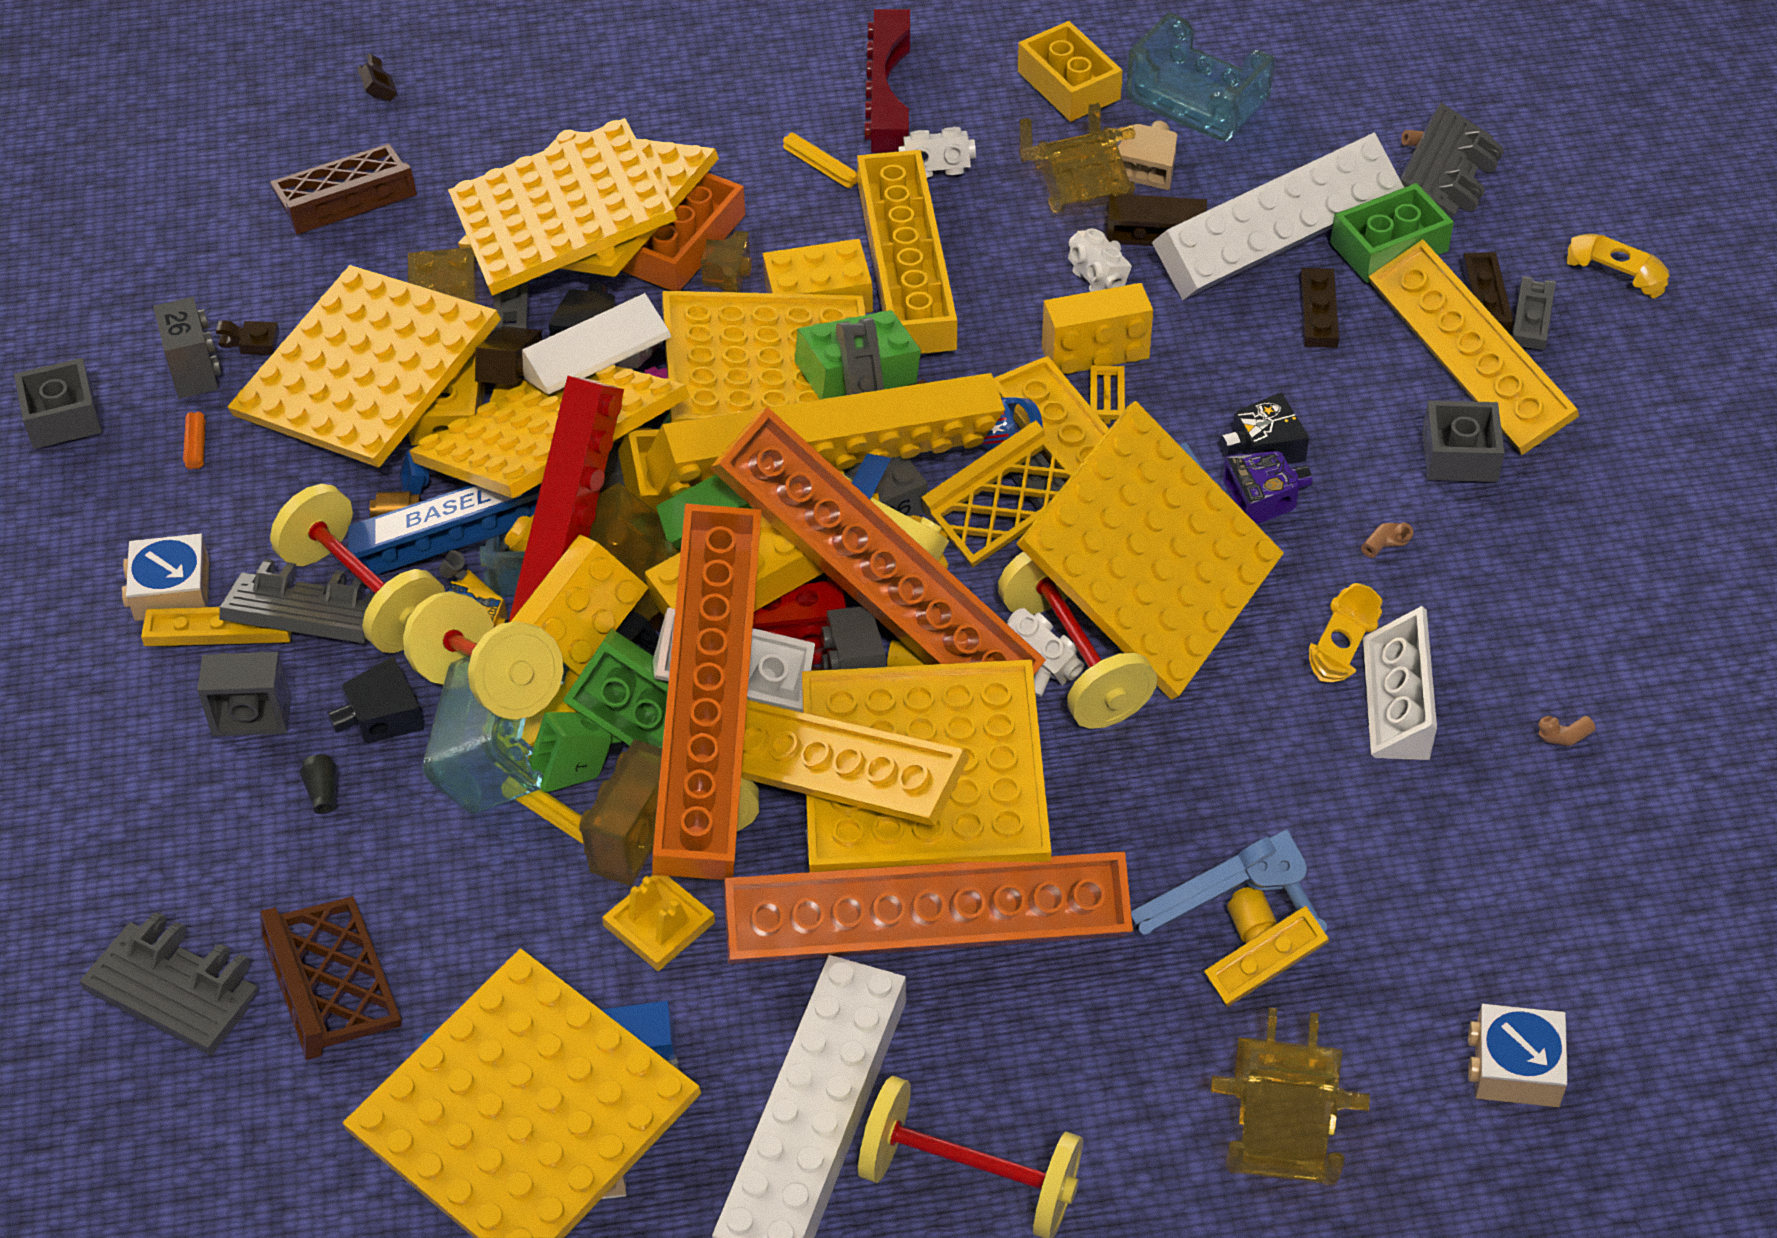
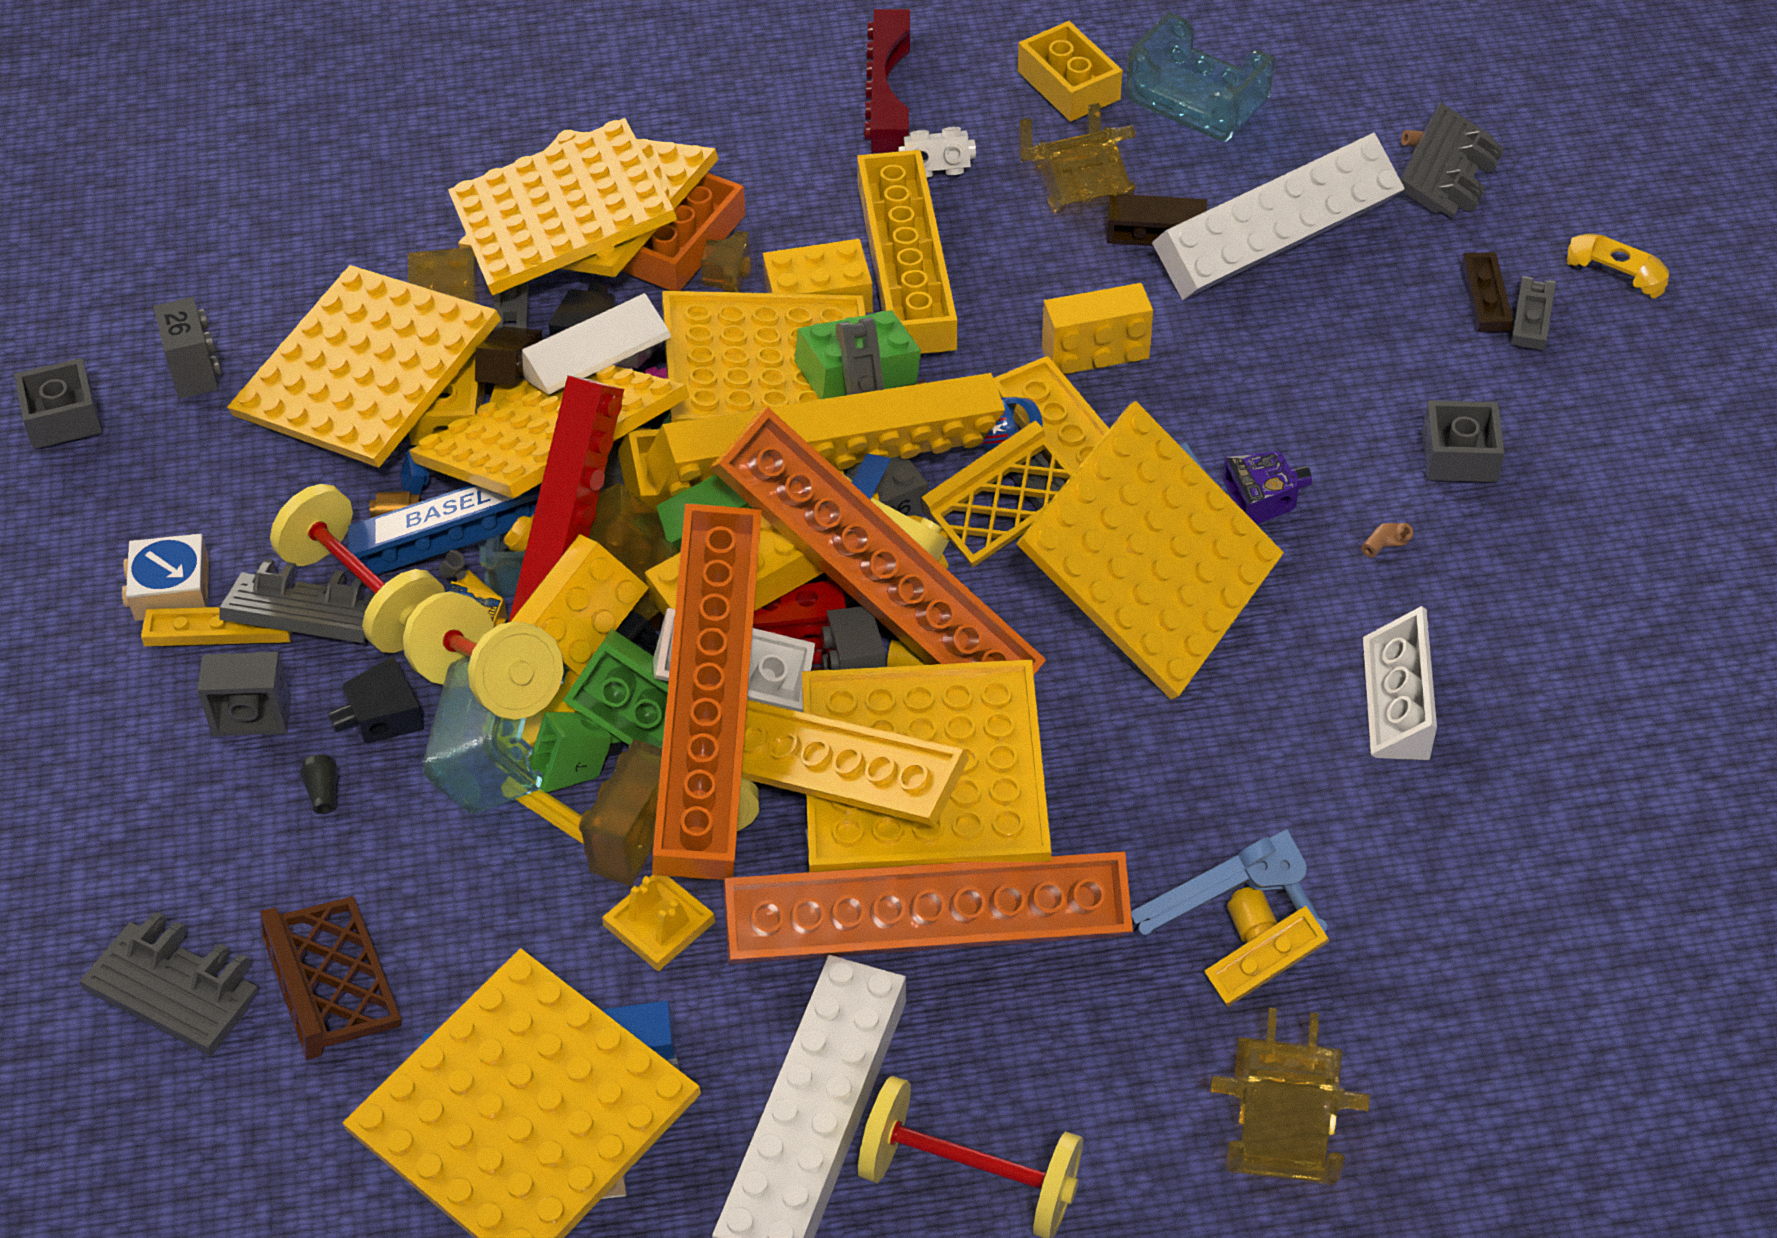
orange axle [183,411,206,470] -> none
dark brown plate [216,320,279,355] -> none
reddish brown fence [270,143,417,235] -> none
dark brown plate [358,53,397,102] -> none
yellow axle [783,133,858,188] -> none
light yellow piece [998,552,1158,729] -> none
white brick [1007,608,1084,697] -> none
white brick [1068,228,1132,292] -> none
yellow tile [1090,365,1125,424] -> none
tan torso [1112,121,1178,190] -> none
black torso [1220,392,1309,464] -> none
dark brown plate [1300,268,1339,348] -> none
yellow piece [1309,583,1383,682] -> none
bright green brick [1330,183,1454,283] -> none
yellow plate [1368,239,1579,455] -> none
piece [1468,1004,1567,1107] -> none
medium nougat arm [1538,716,1596,746] -> none

